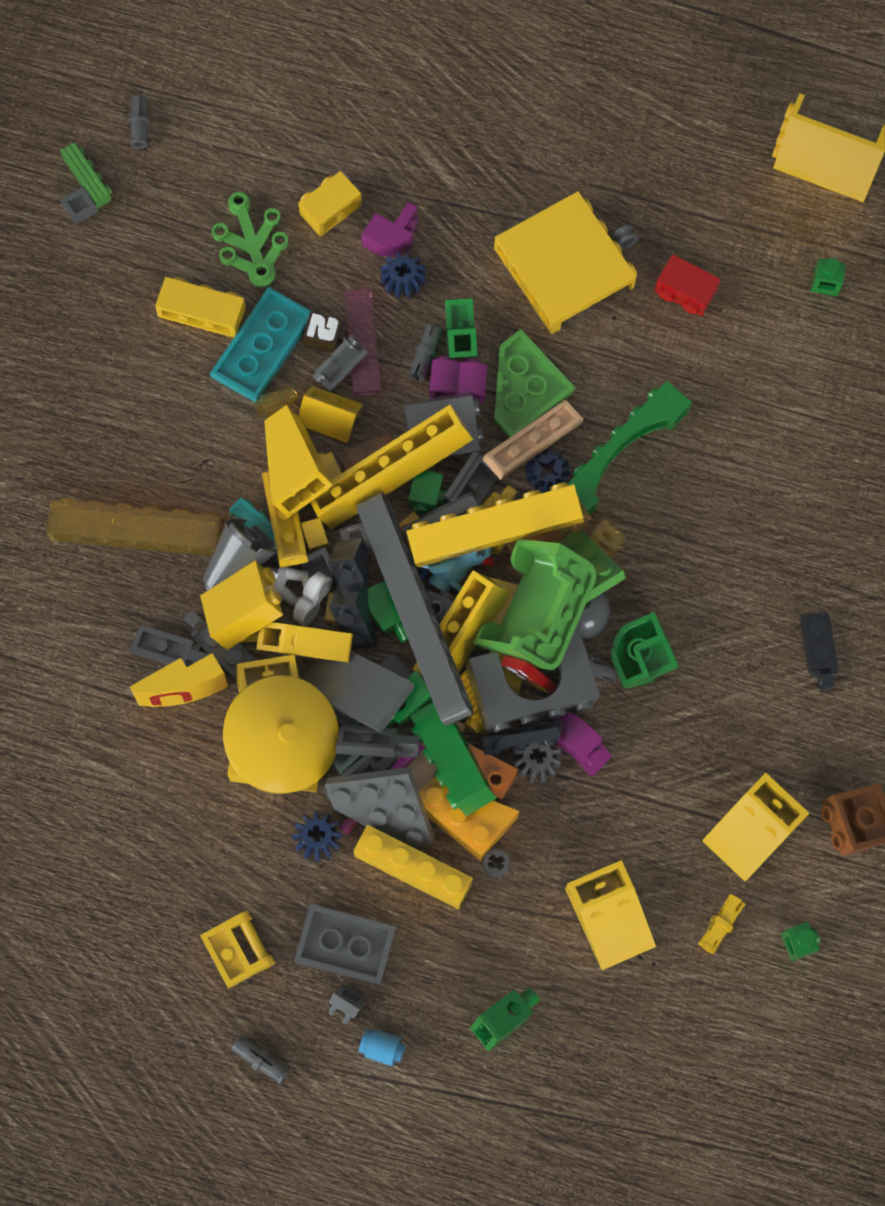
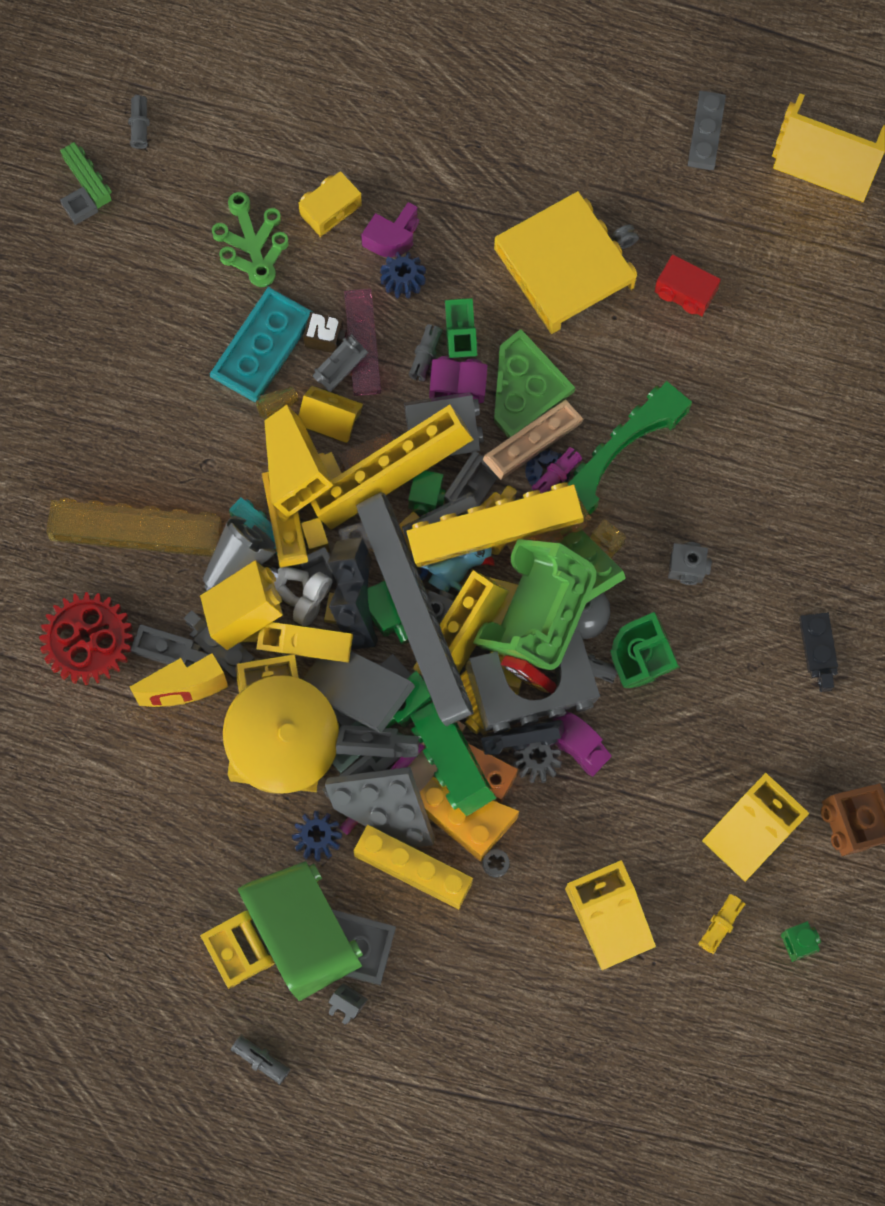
yellow brick [155,277,246,338] -> none
dark azure brick [359,1028,406,1066] -> none
green torso [470,987,540,1052] -> none
green brick [810,258,846,297] -> none
none -> red gear [39,592,134,685]
none -> bright green windscreen [237,861,363,1001]
none -> magenta pin [531,447,582,493]
none -> dark grey brick [668,542,712,585]
none -> dark grey plate [687,91,726,171]

